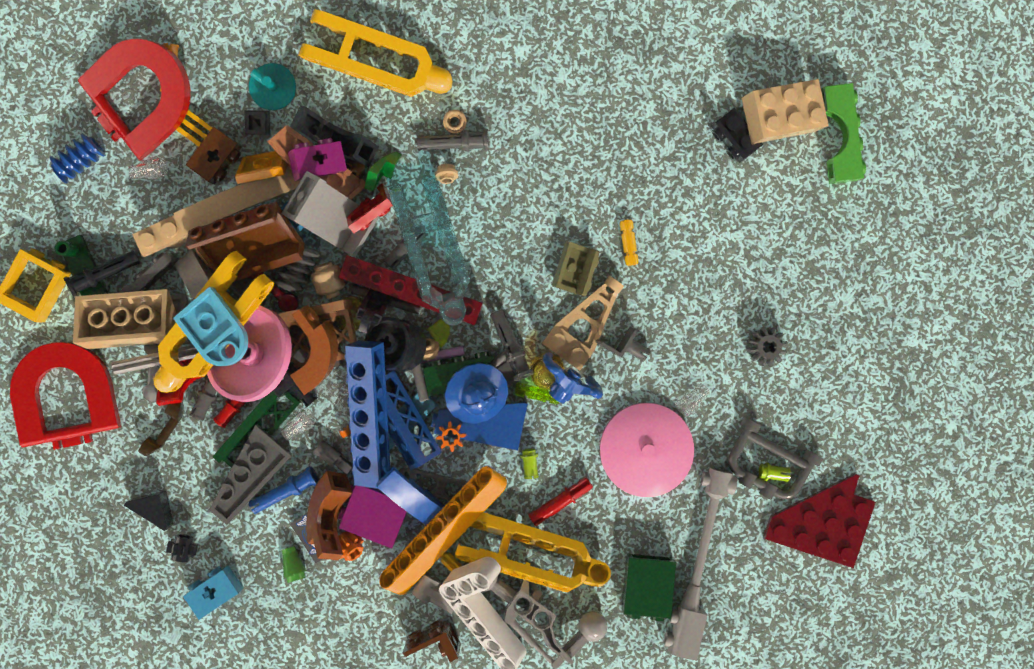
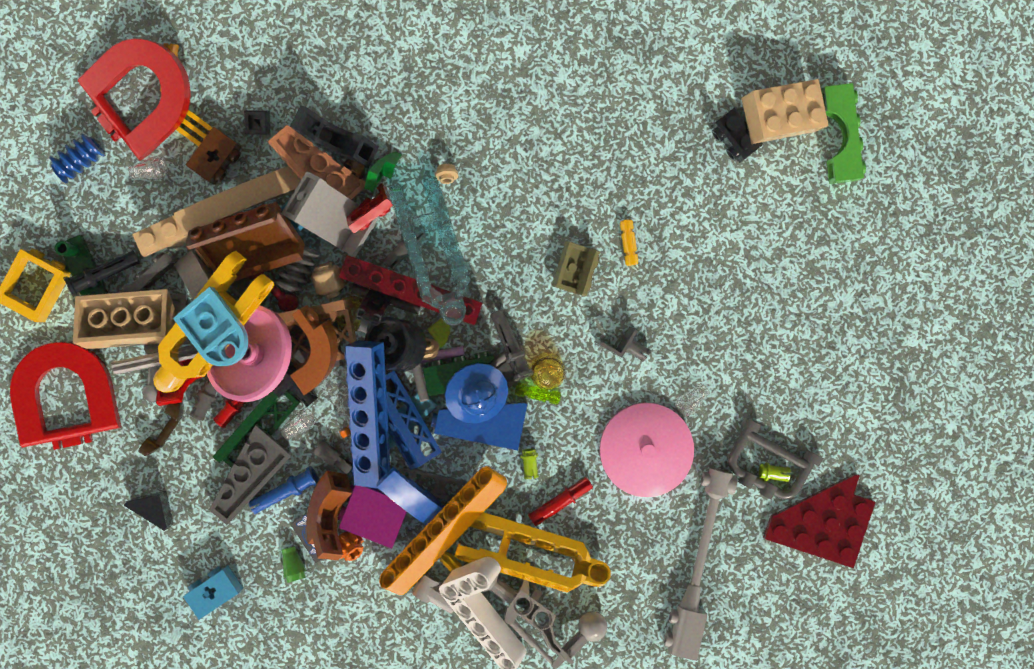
black gear [166,534,198,562] -> none
light orange tile [235,151,288,184] -> none
teal shield [249,63,296,111] -> none
magenta brick [288,138,347,181] -> none
yellow piece [298,9,453,97] -> none
reddish brown bracket [402,619,461,662] -> none
dark grey pin [417,129,489,152] -> none
orange gear [436,421,466,452] -> none
tan plate [443,110,467,134] -> none
tan plate [542,275,624,371] -> none
blue piece [543,352,603,404] -> none
dark green brick [621,553,676,621] -> none
dark grey gear [747,327,788,367] -> none

